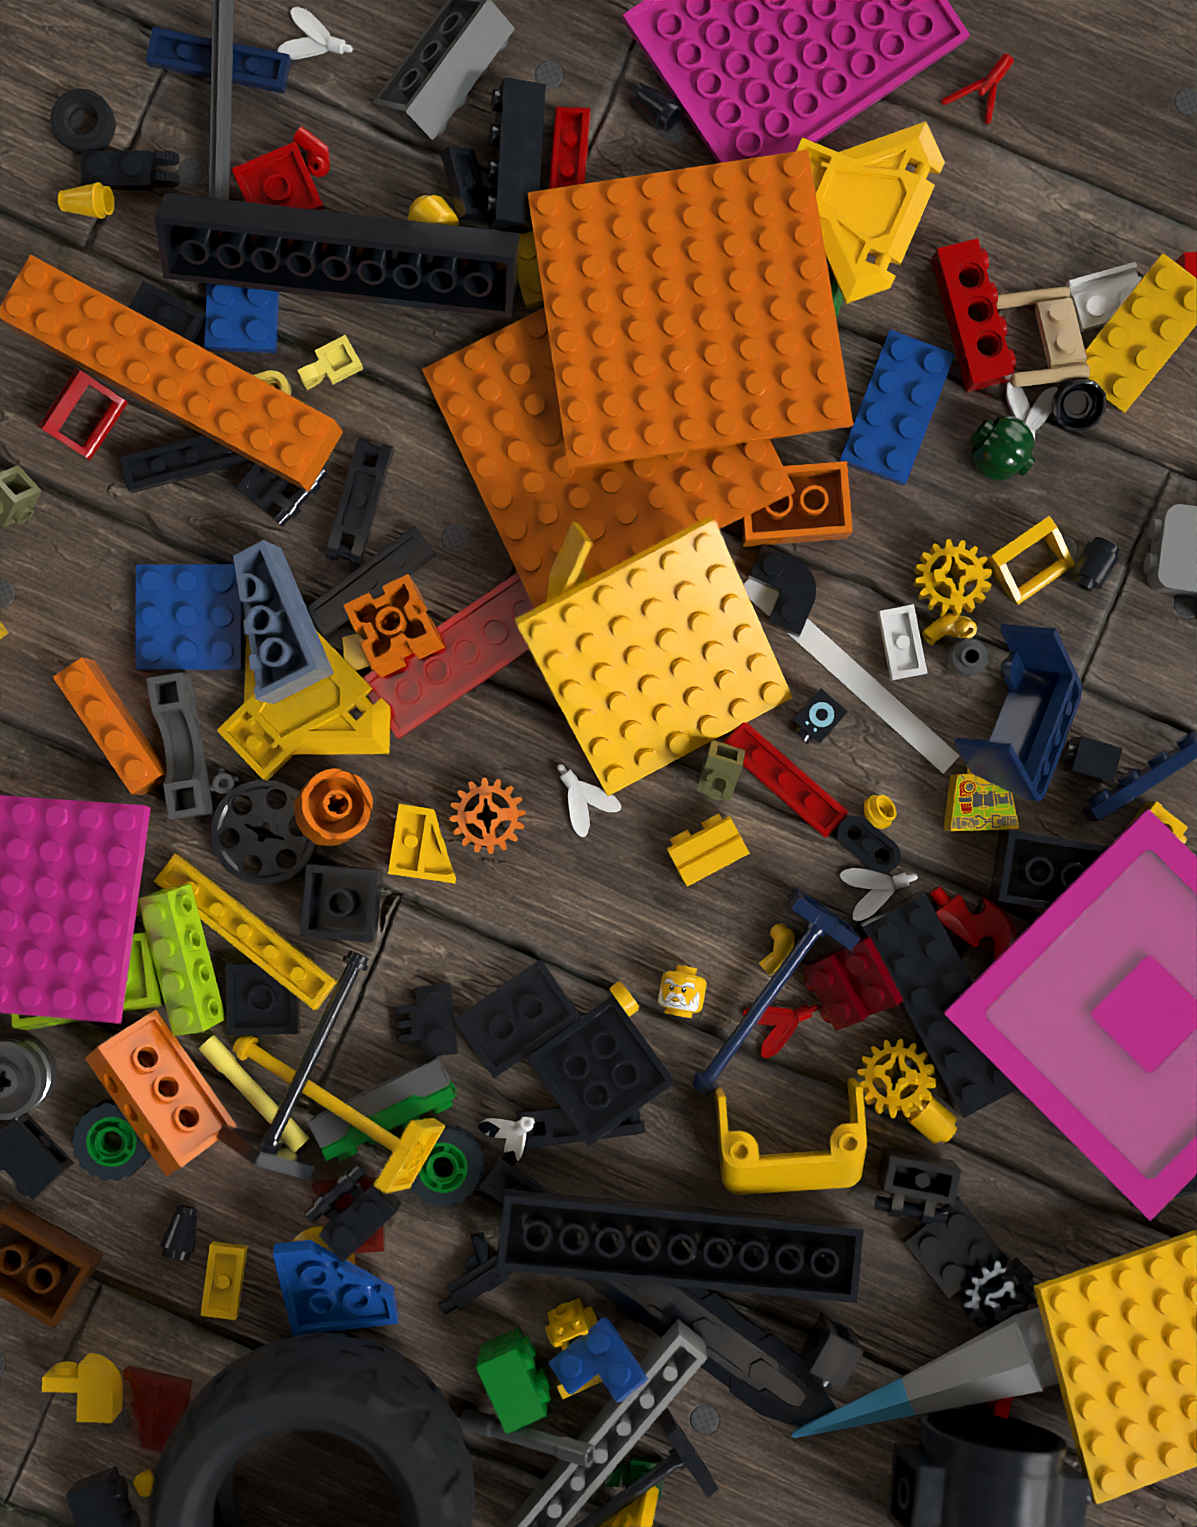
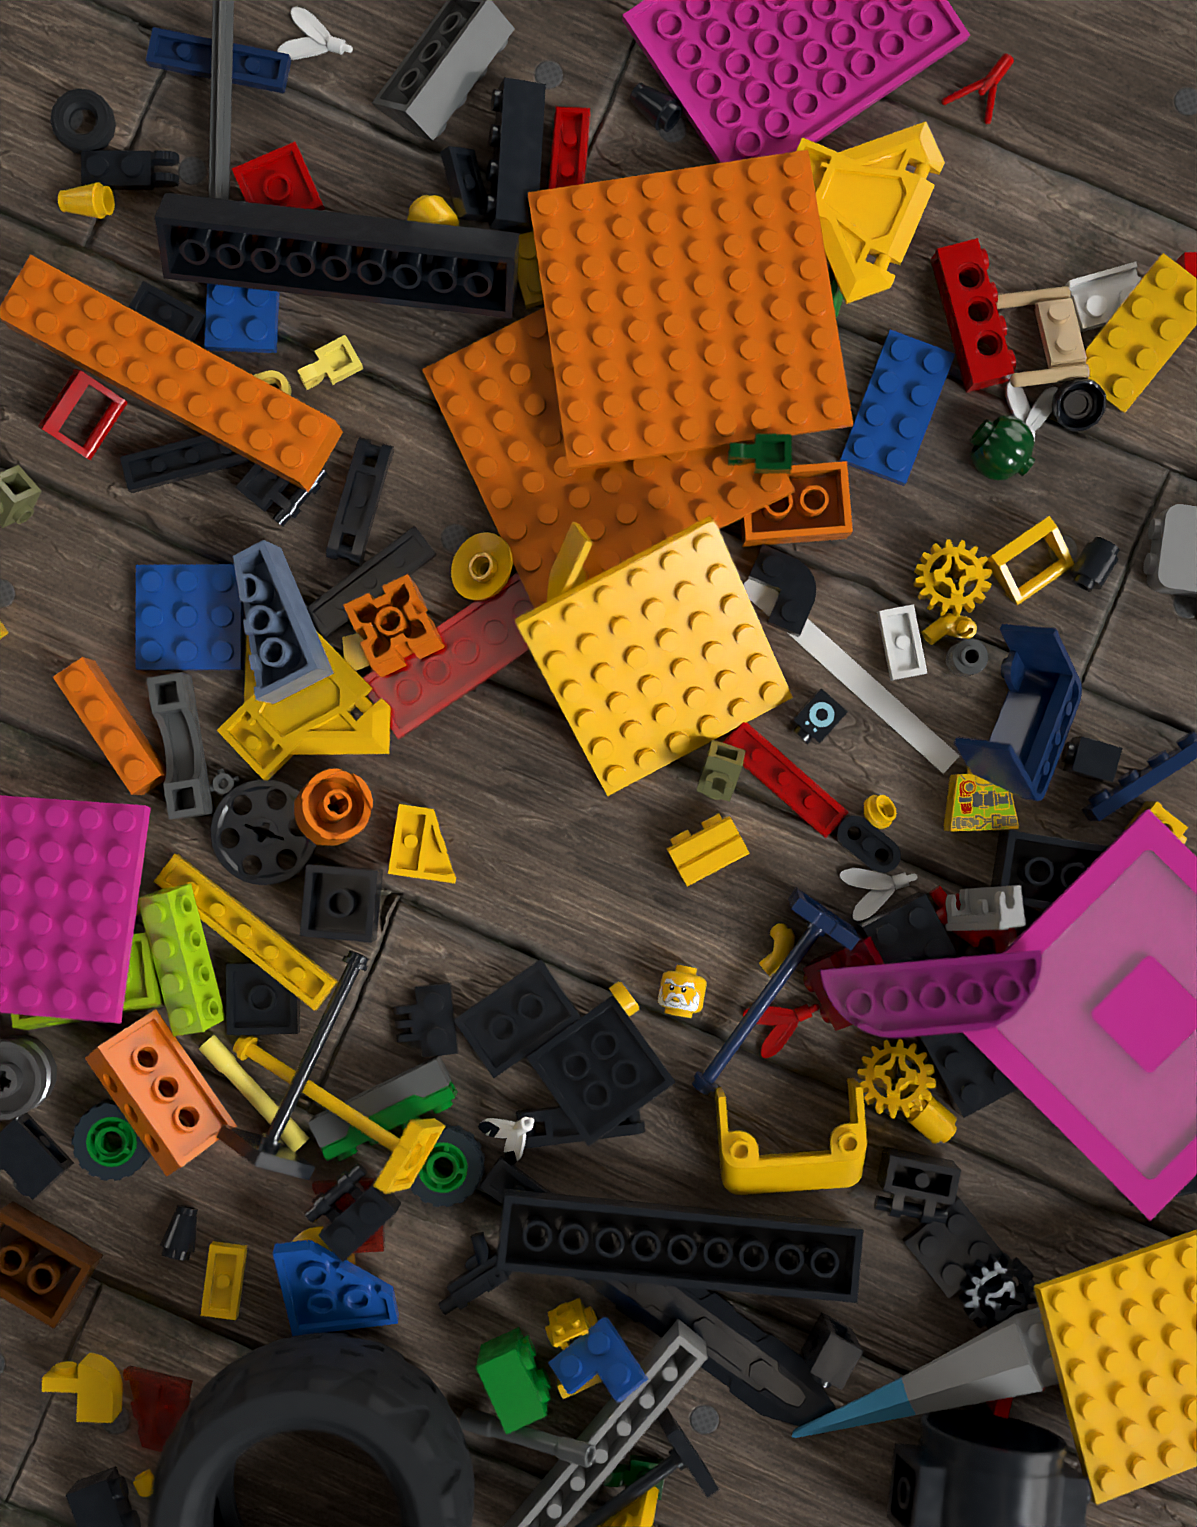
red arm [292,126,330,177] -> none
orange gear [449,778,526,854] -> none
white piece [557,764,621,837] -> none
none -> yellow dish [451,532,513,601]
none -> dark green plate [728,434,792,474]
none -> magenta plate [820,950,1042,1038]
none -> light grey hinge [945,885,1025,931]

